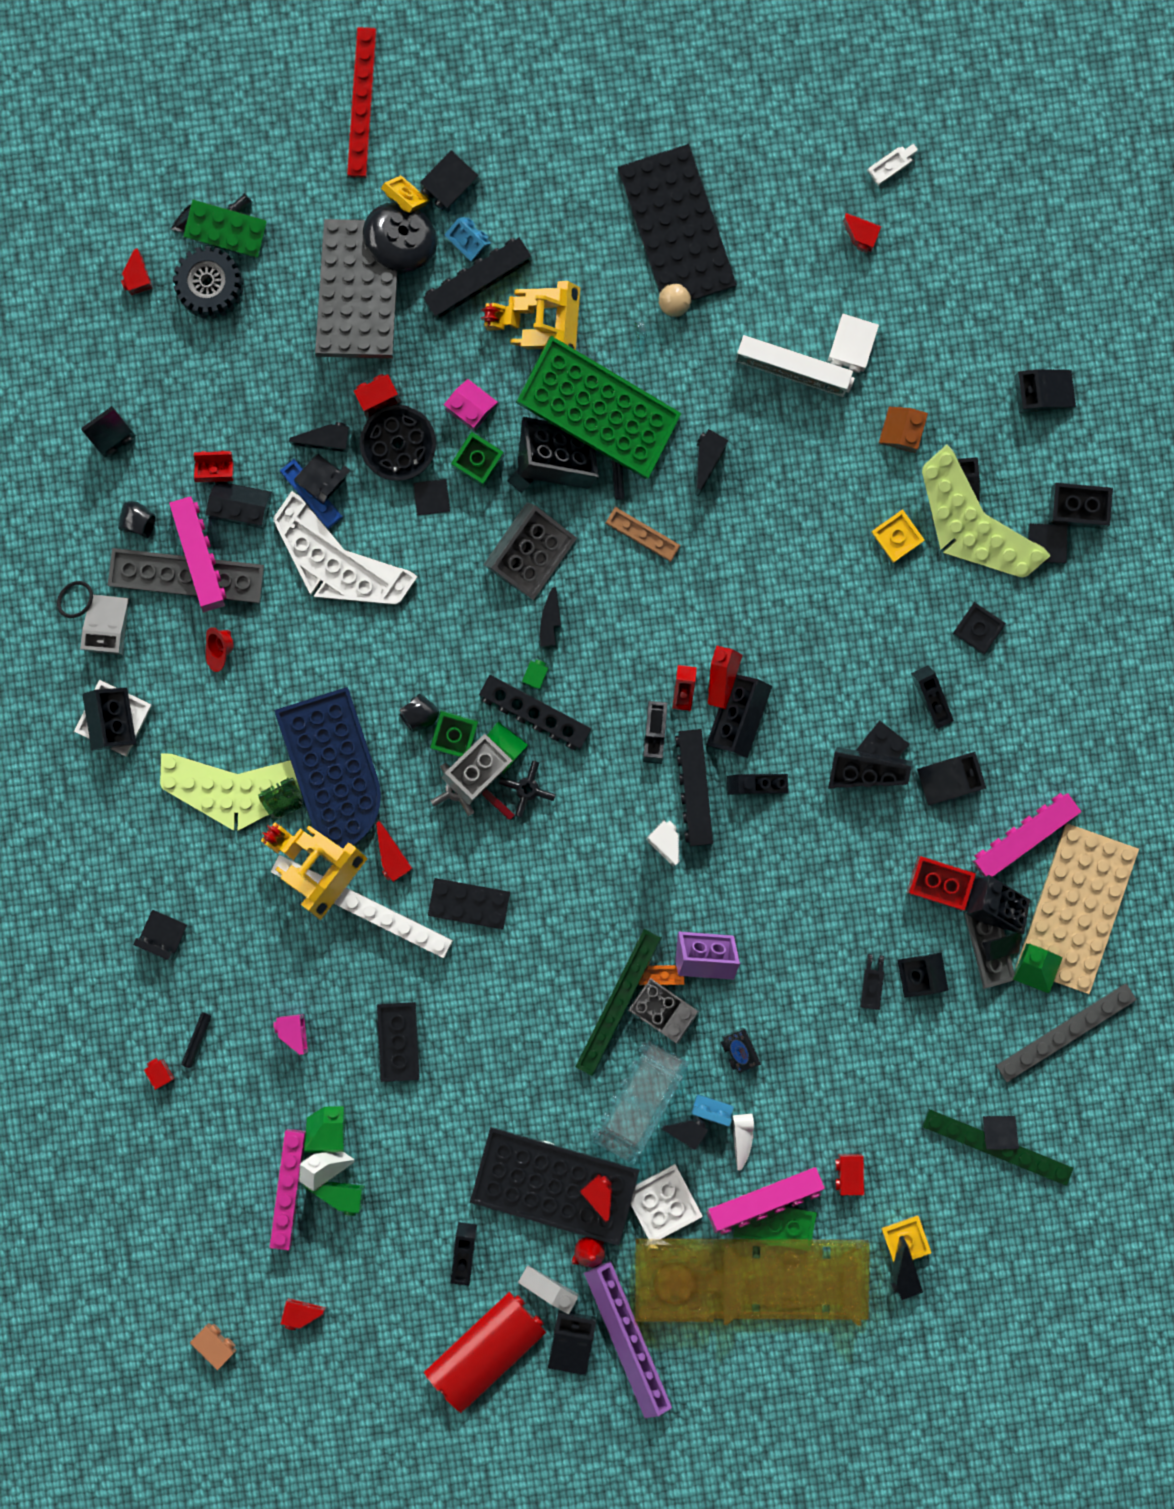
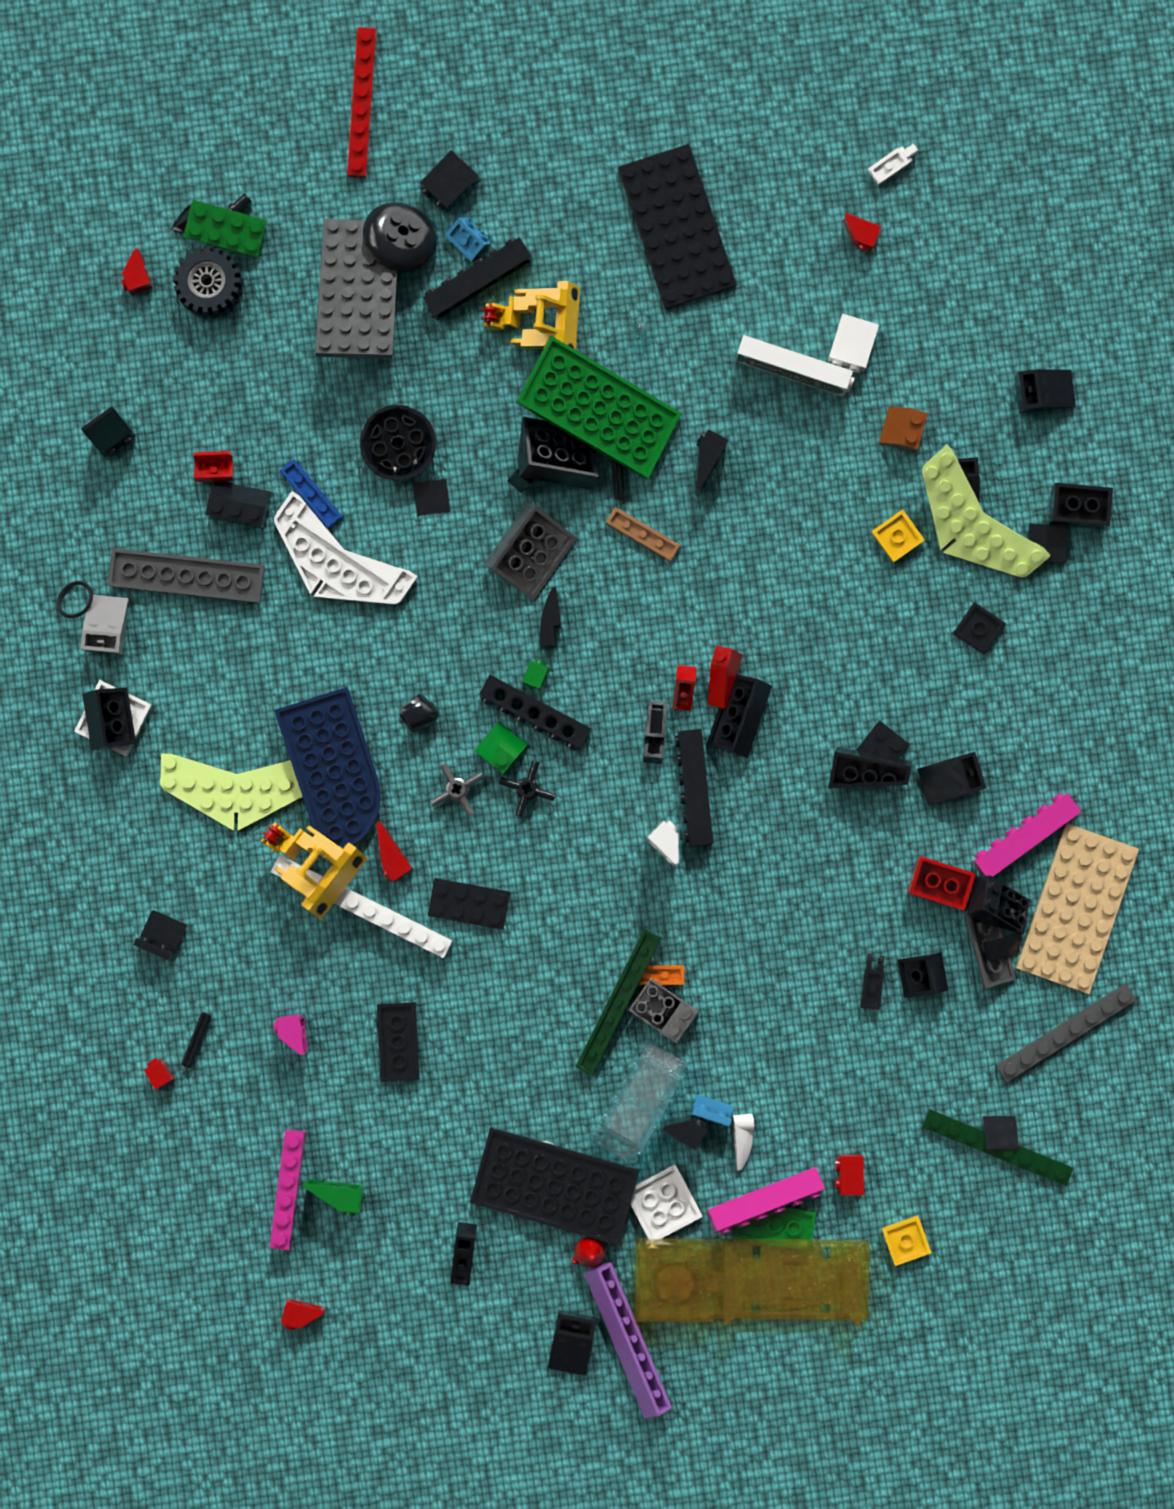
black piece [118,501,156,538] -> none
dark pink brick [169,496,227,612] -> none
nougat brick [190,1323,236,1370] -> none
red piece [205,627,234,672] -> none
clear green hinge [258,777,305,822] -> none
black slope [289,422,351,453] -> none
black bracket [294,454,350,504] -> none
white slope [299,1152,355,1191] -> none
green slope [304,1106,346,1153] -> none
red brick [354,374,401,419] -> none
yellow plate [381,176,429,213] -> none
red cylinder [423,1292,547,1413] -> none
green brick [430,710,478,757] -> none
light grey slope [442,734,512,805] -> none
dark pink slope [444,379,498,432] -> none
green brick [451,432,504,488] -> none
dark red tile [482,789,515,820] -> none
light grey slope [518,1265,578,1314] -> none
red slope [580,1174,612,1221] -> none
tan hair [658,284,691,317] -> none
medium lavender slope [676,932,740,980] -> none
black slope [721,1027,761,1073] -> none
black slope [727,774,789,795] -> none
black slope [891,1236,923,1301] -> none
black slope [911,665,954,729] -> none
green slope [1013,943,1063,994] -> none

